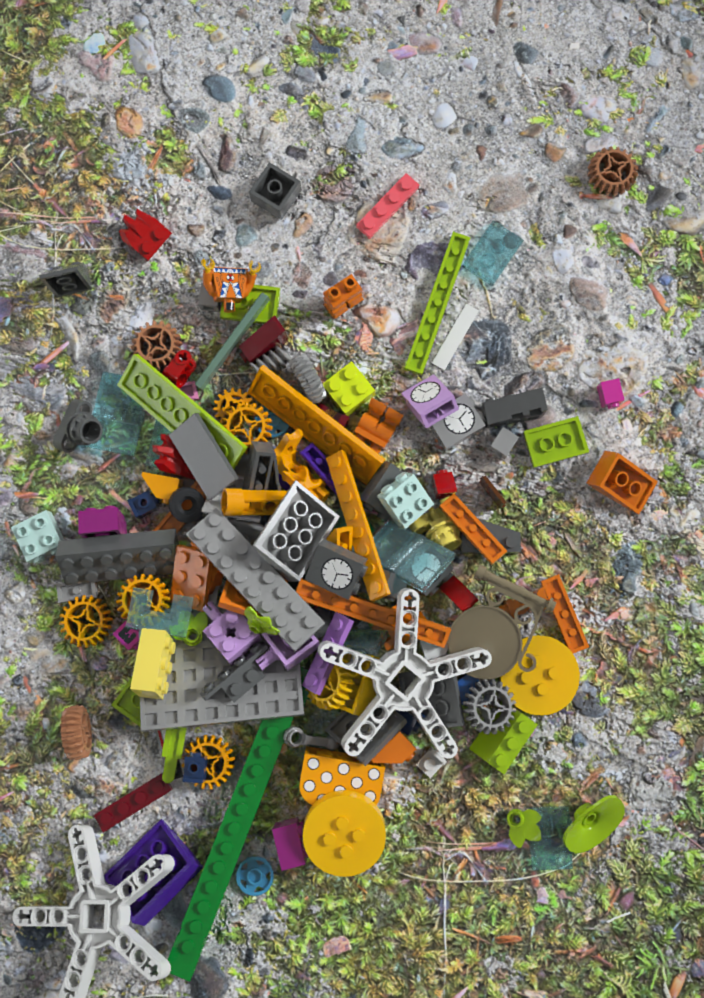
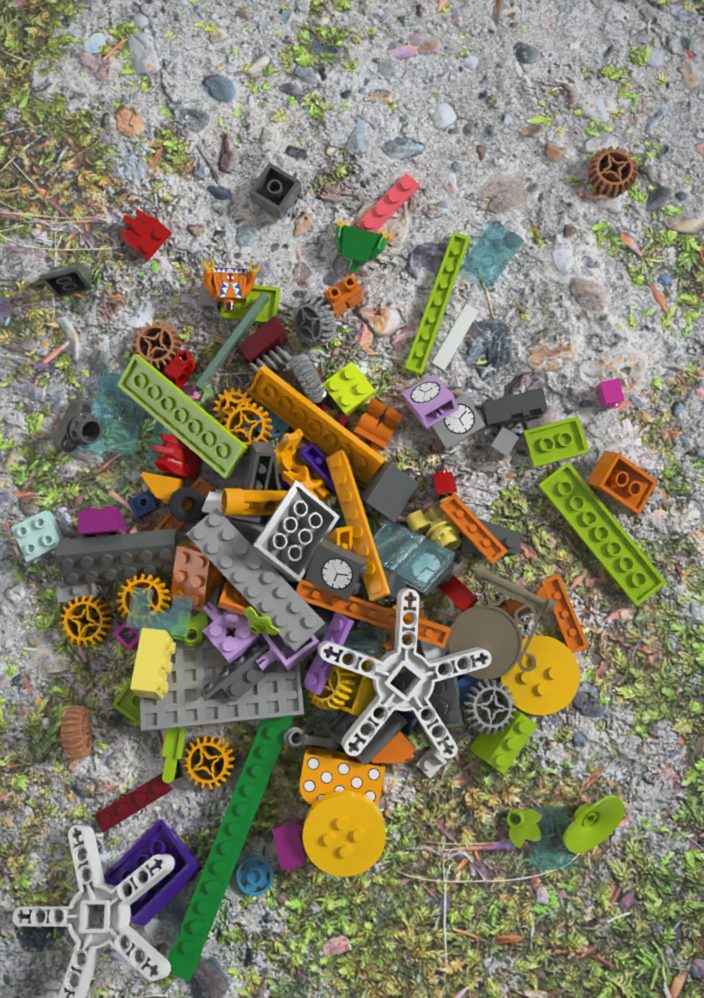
tile [169,413,239,500] -> none
dark blue brick [182,752,207,783] -> none
light aqua brick [377,472,434,529] -> none
reddish brown piece [479,475,507,509] -> none
none -> light grey gear [292,295,338,347]
none -> green torso [334,218,392,272]
none -> lime plate [537,462,667,607]

